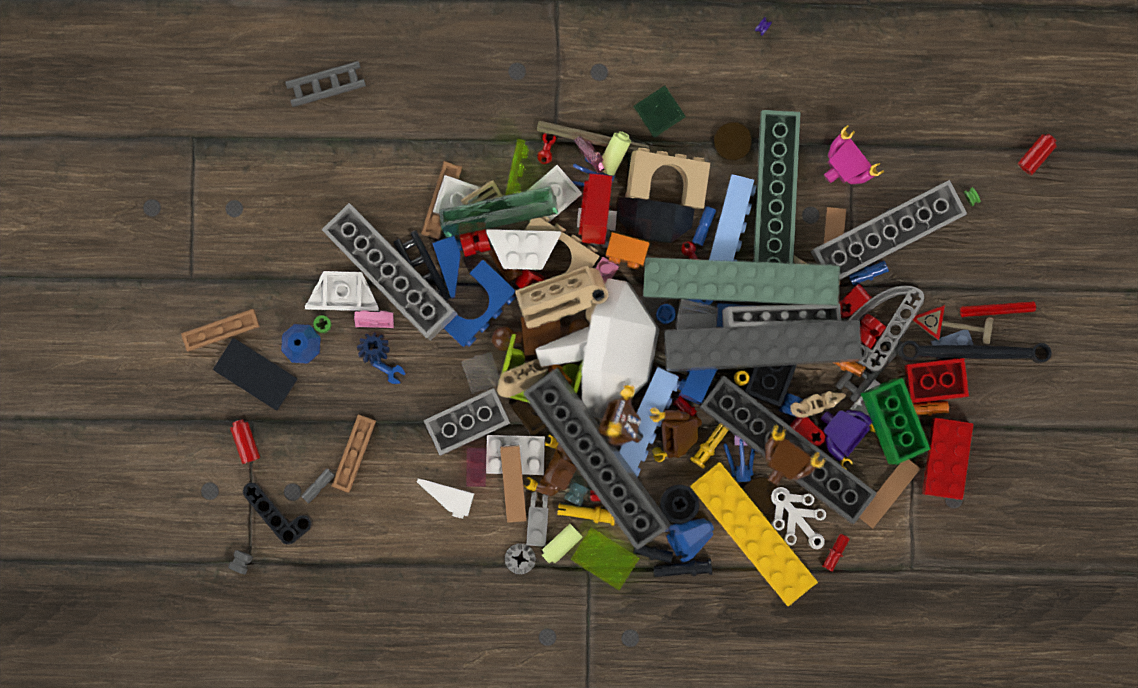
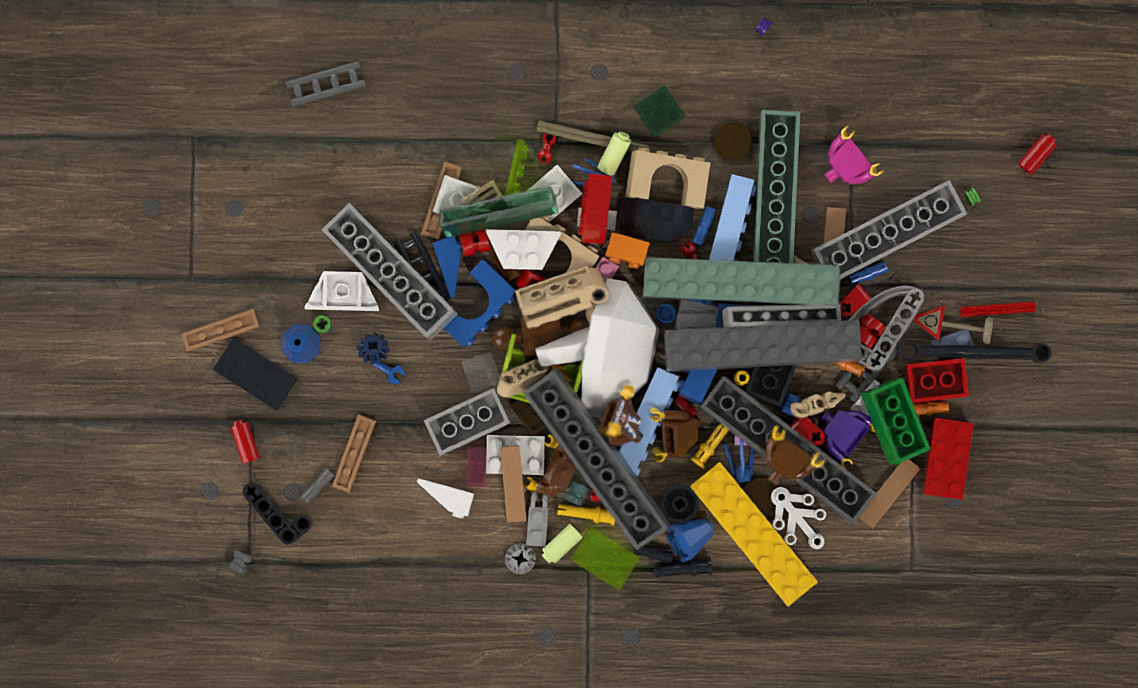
bright pink plate [354,310,394,328] -> none
clear pink plate [574,136,605,174] -> none
red axle [822,534,850,572] -> none

